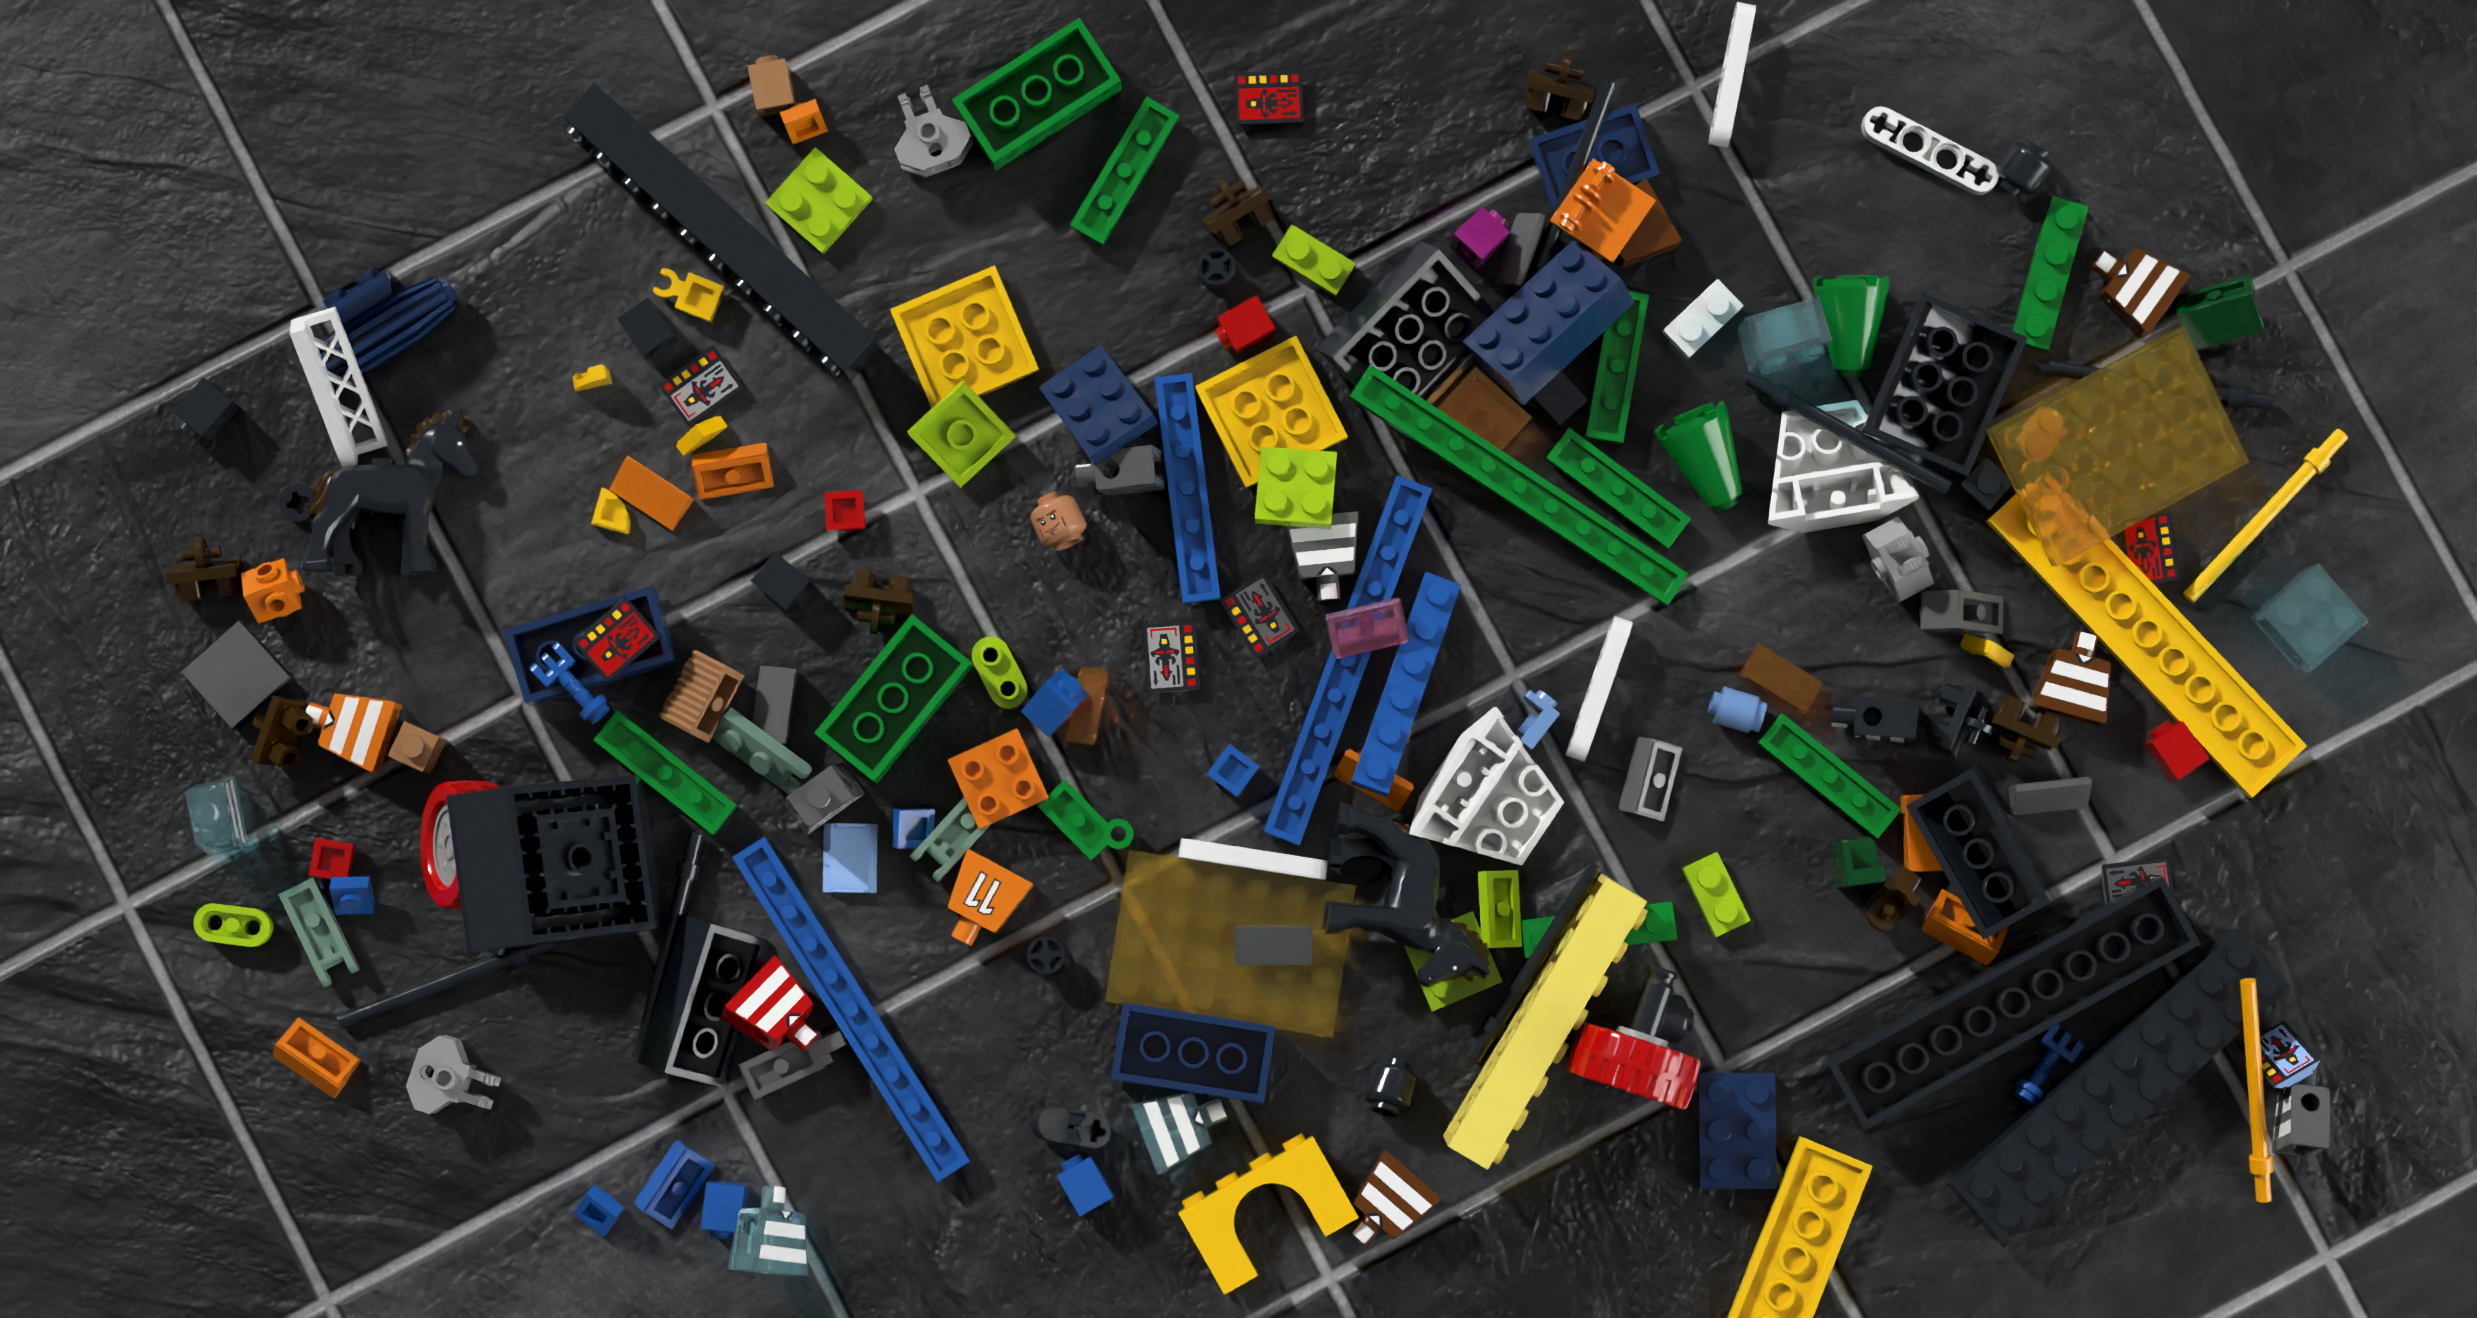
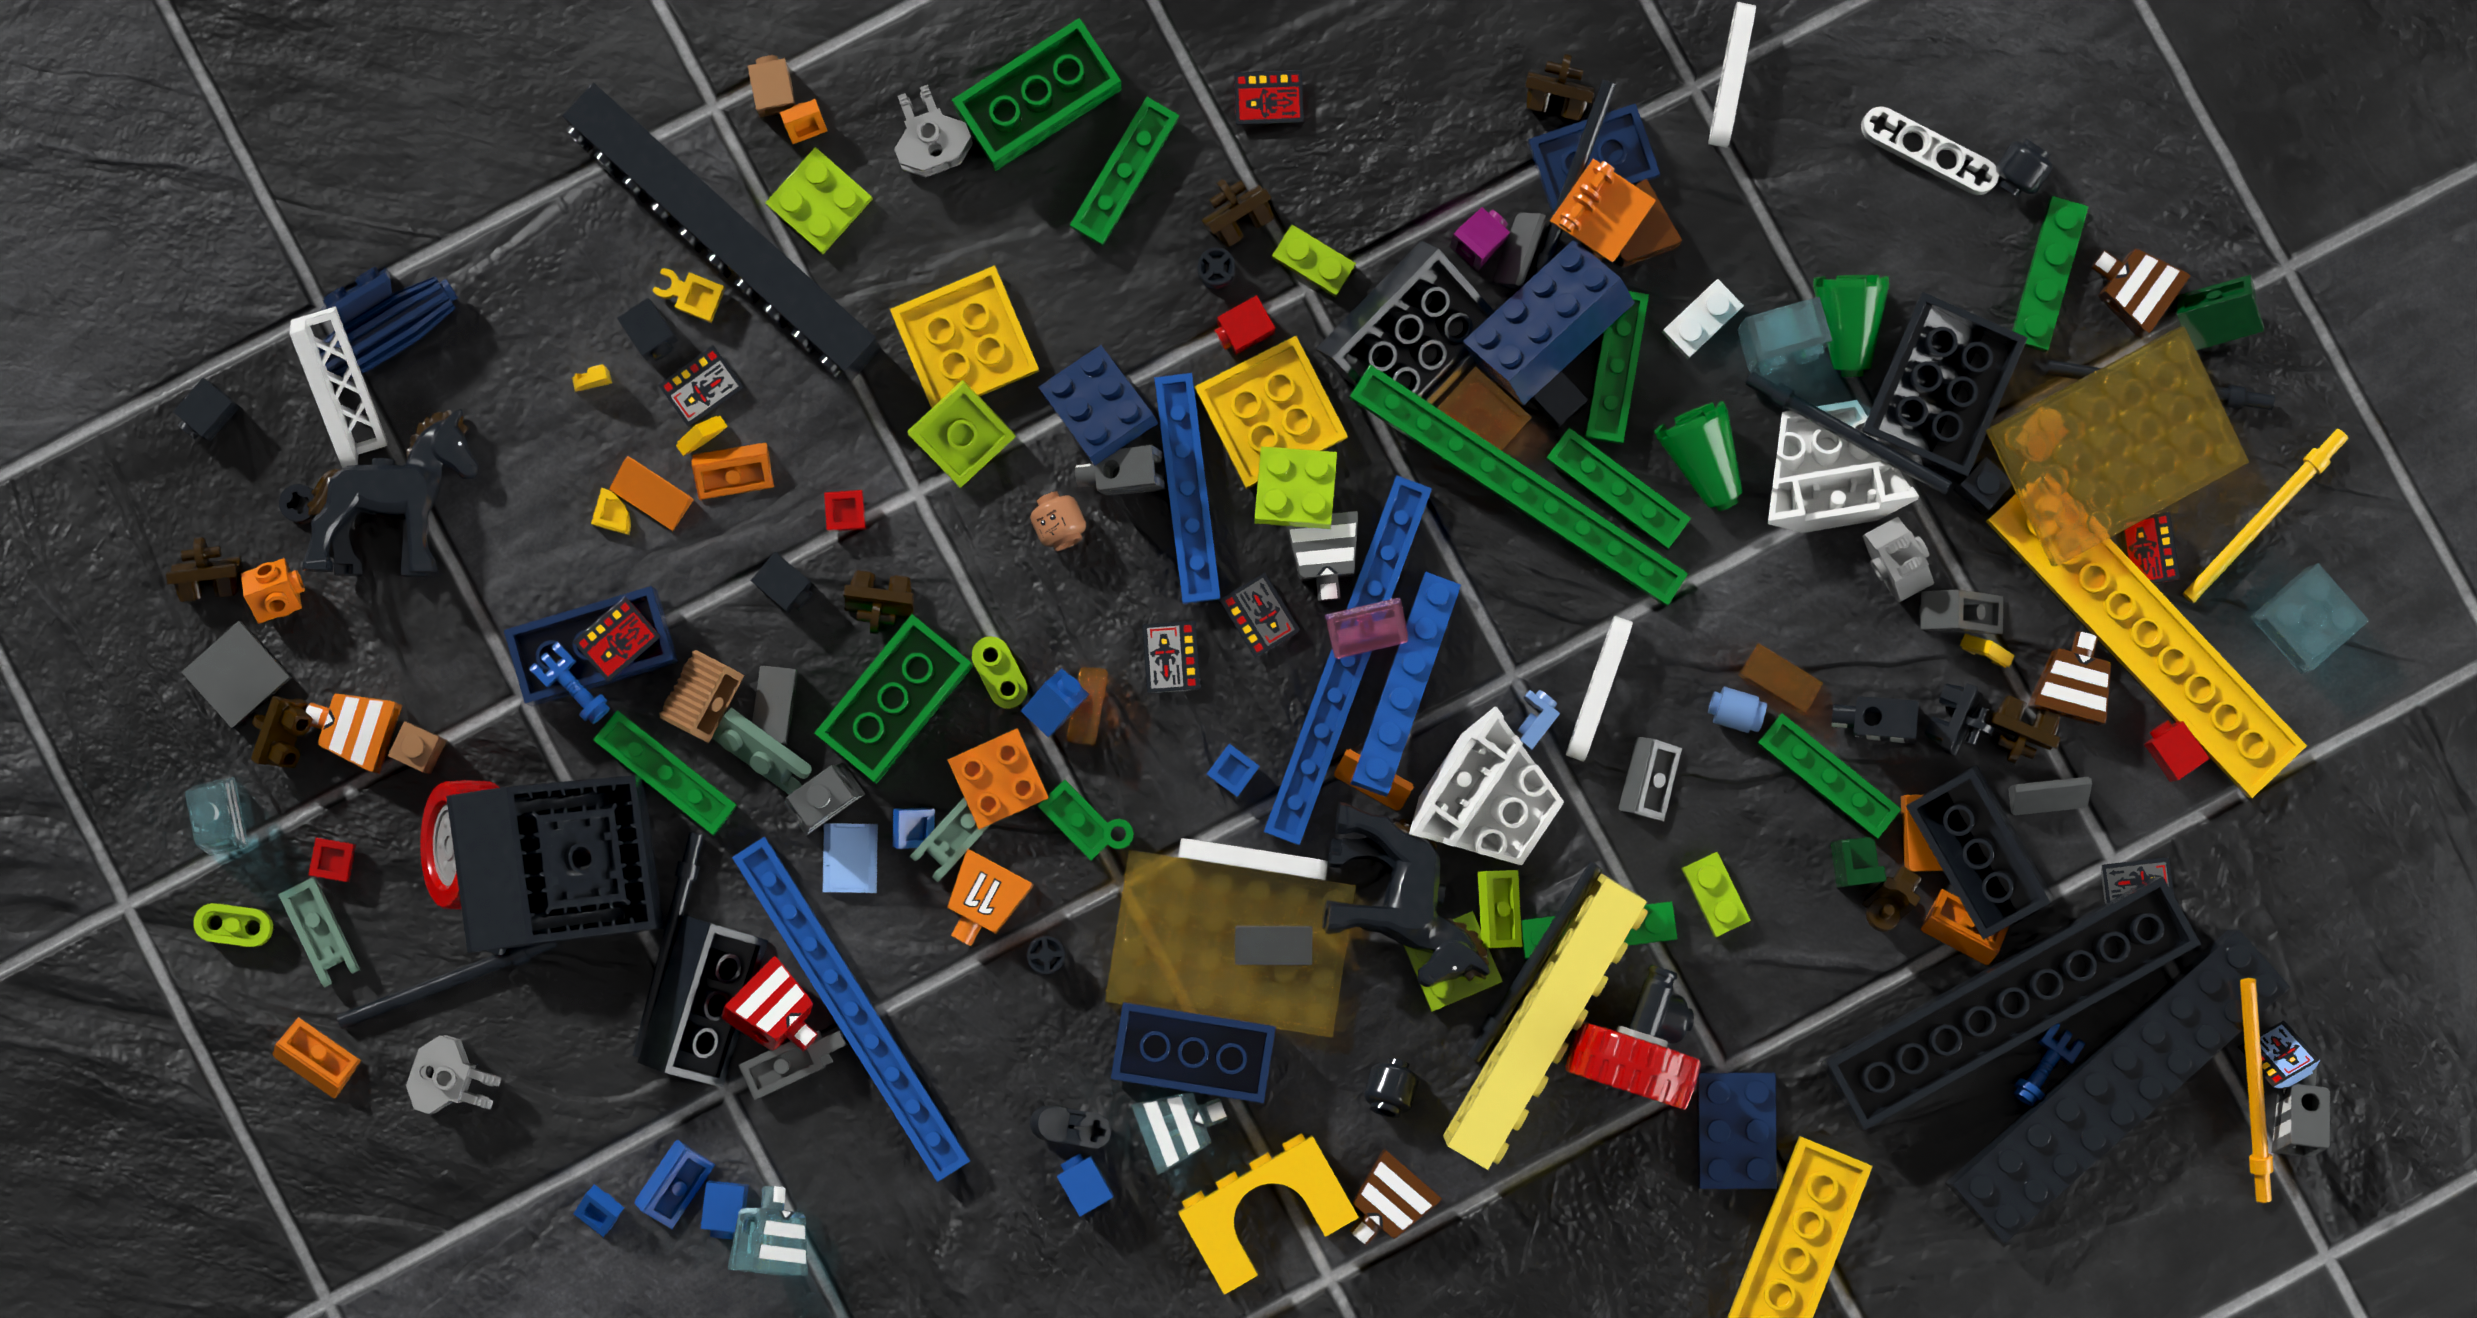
blue plate [329,876,376,915] -> none

